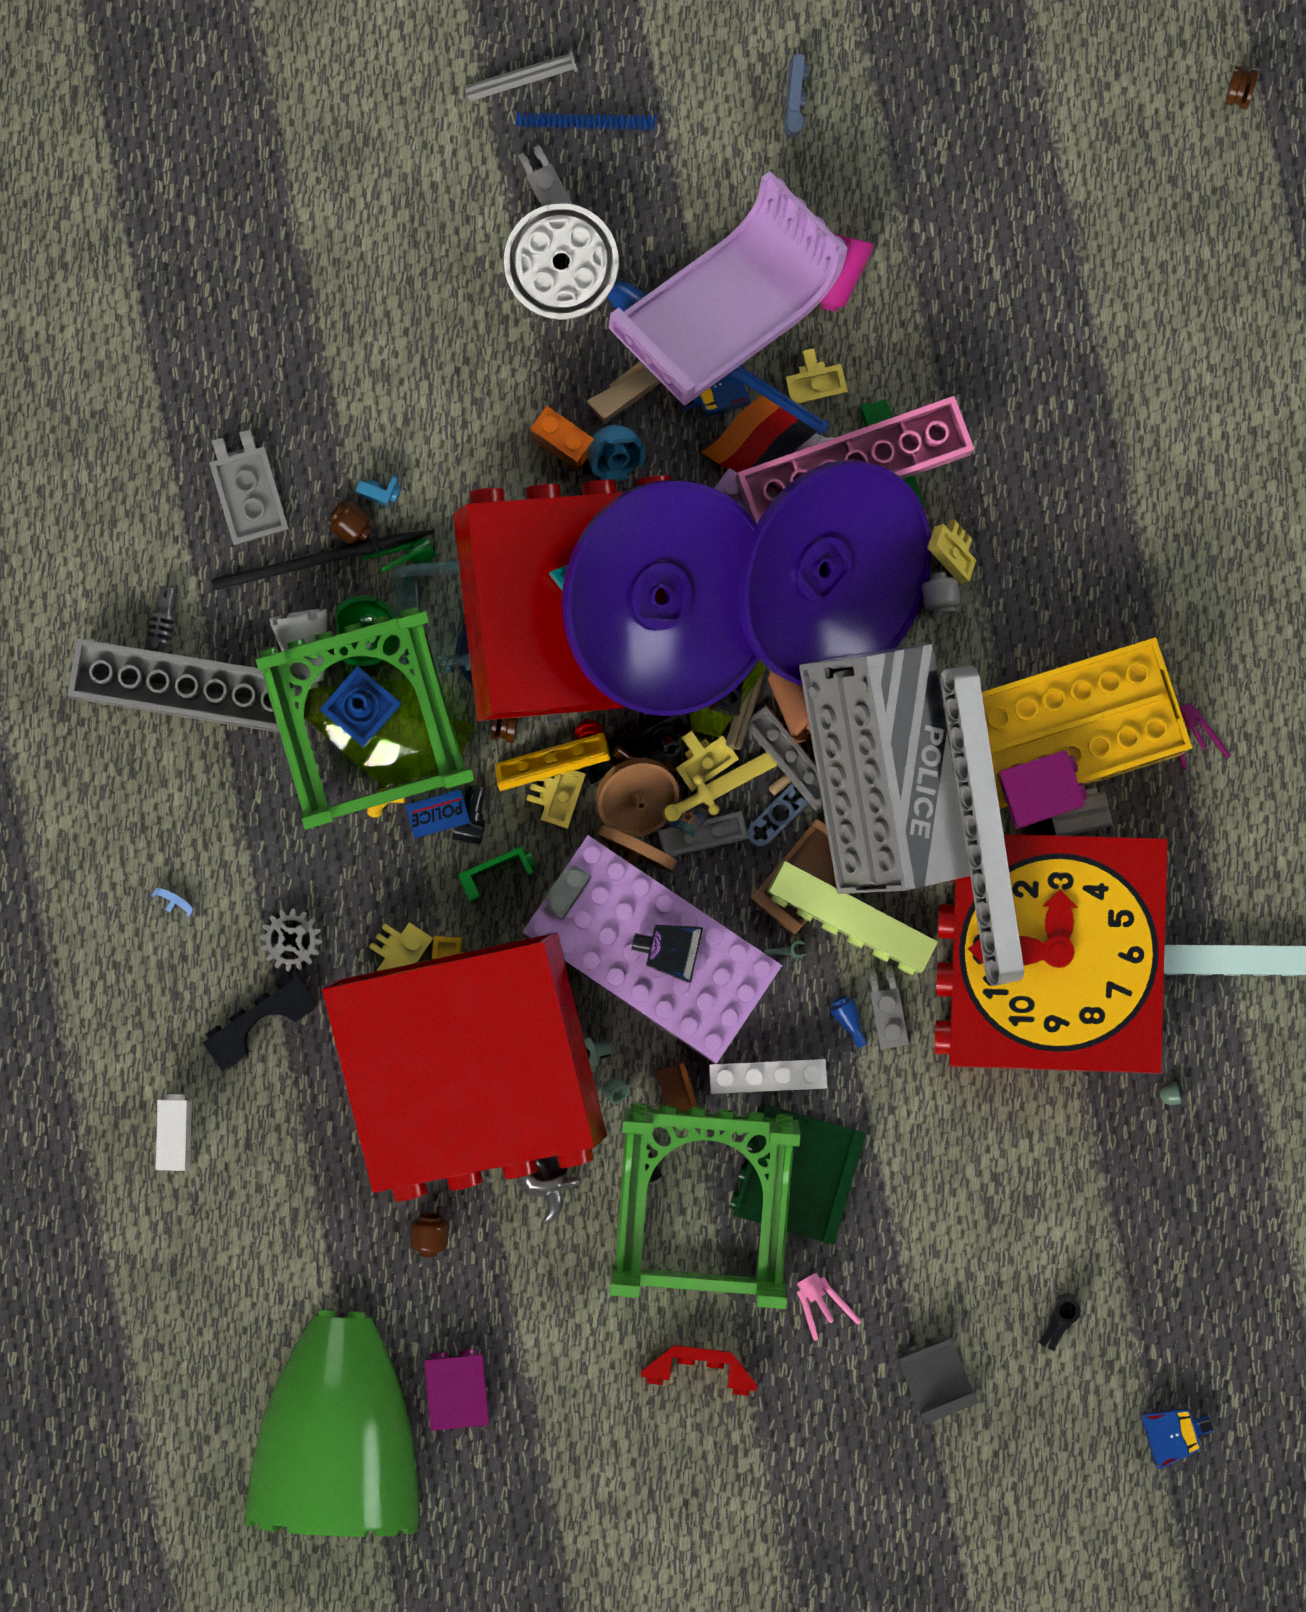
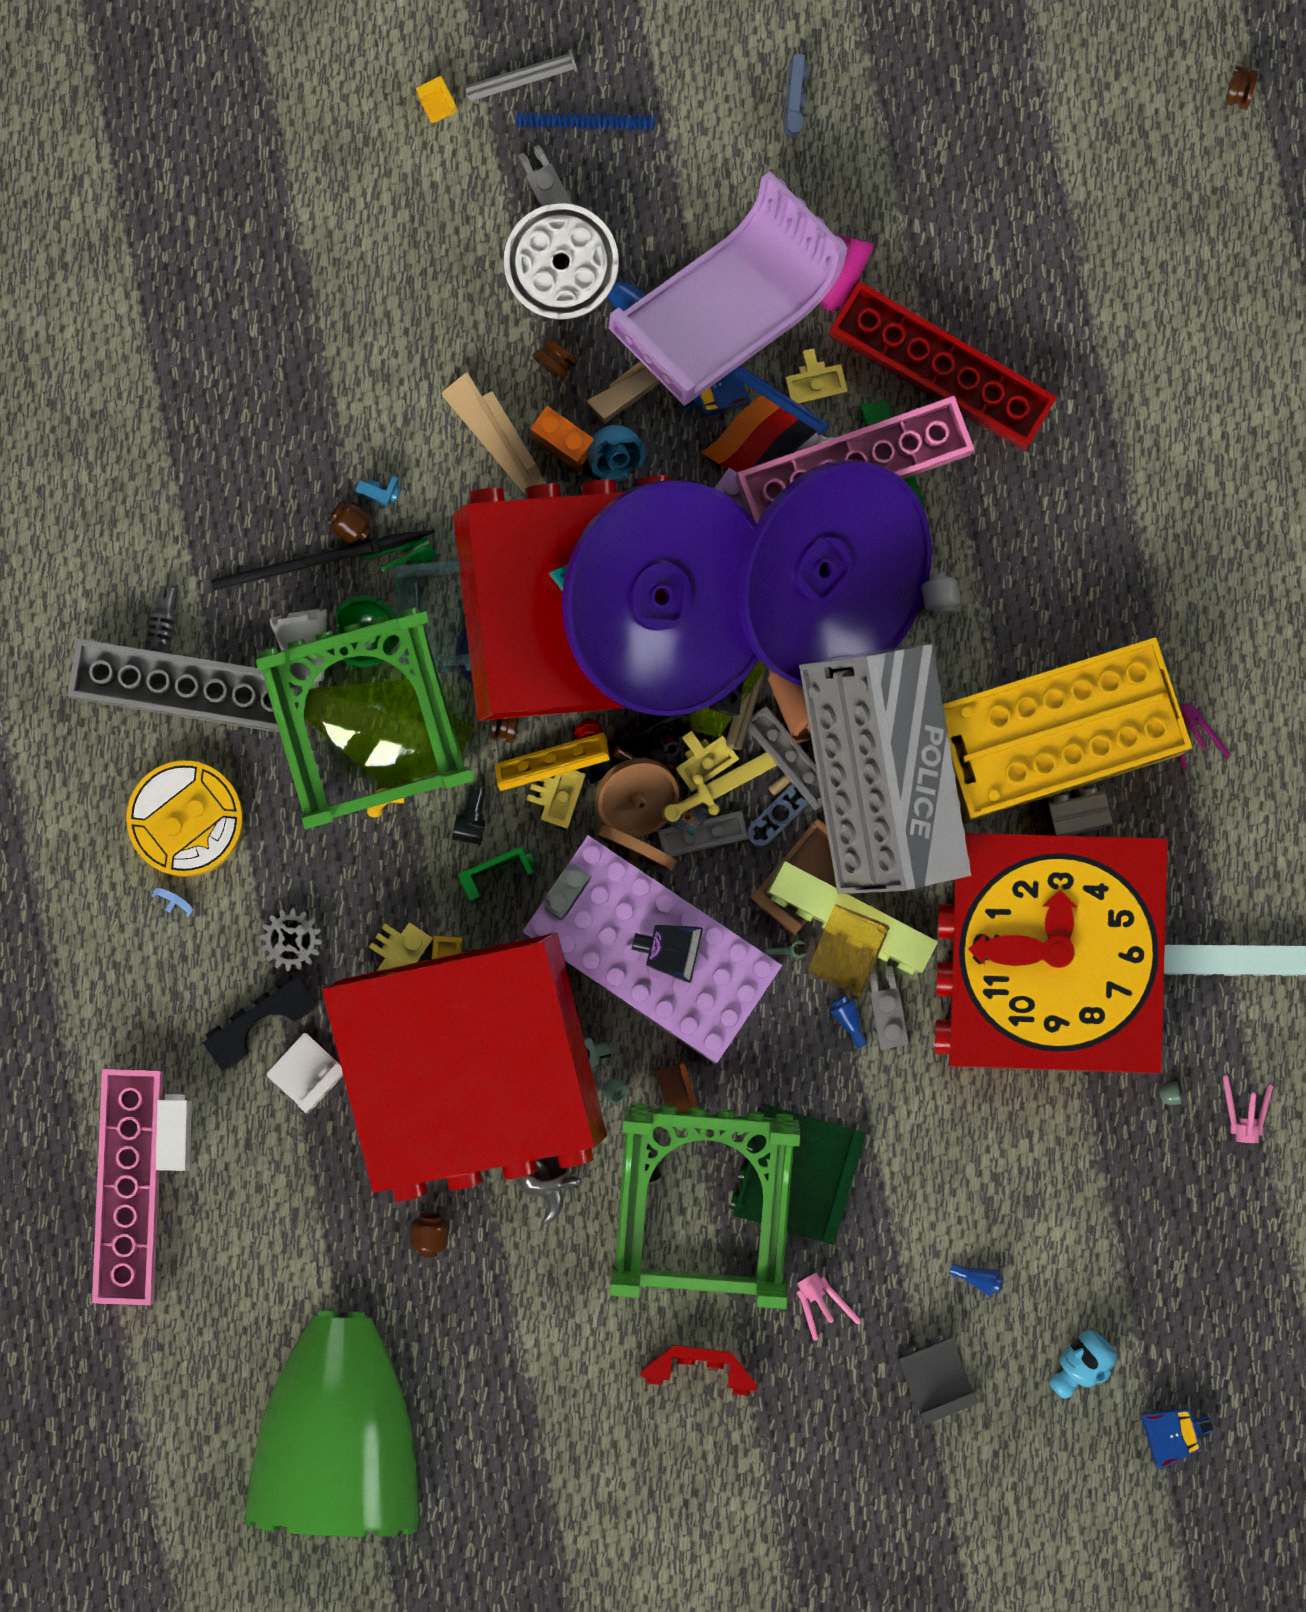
light grey tile [209,430,289,546] -> none
blue plate [320,666,402,748] -> none
blue panel [405,789,470,839] -> none
magenta brick [424,1349,490,1431] -> none
white brick [709,1059,827,1094] -> none
light yellow hinge [928,519,976,584] -> none
light grey beam [940,665,1024,986] -> none
magenta brick [997,750,1087,830] -> none
black pin [1039,1293,1081,1351] -> none
none -> bright pink brick [92,1069,164,1305]
none -> piece [126,760,244,877]
none -> white bracket [267,1033,343,1114]
none -> yellow panel [416,76,457,123]
none -> tan wedge [442,372,546,495]
none -> reddish brown wheel [532,337,577,380]
none -> clear yellow piece [807,904,889,997]
none -> red brick [828,281,1057,451]
none -> blue cone [949,1263,1004,1297]
none -> medium azure piece [1049,1330,1117,1399]
none -> bright pink plant [1223,1075,1273,1143]

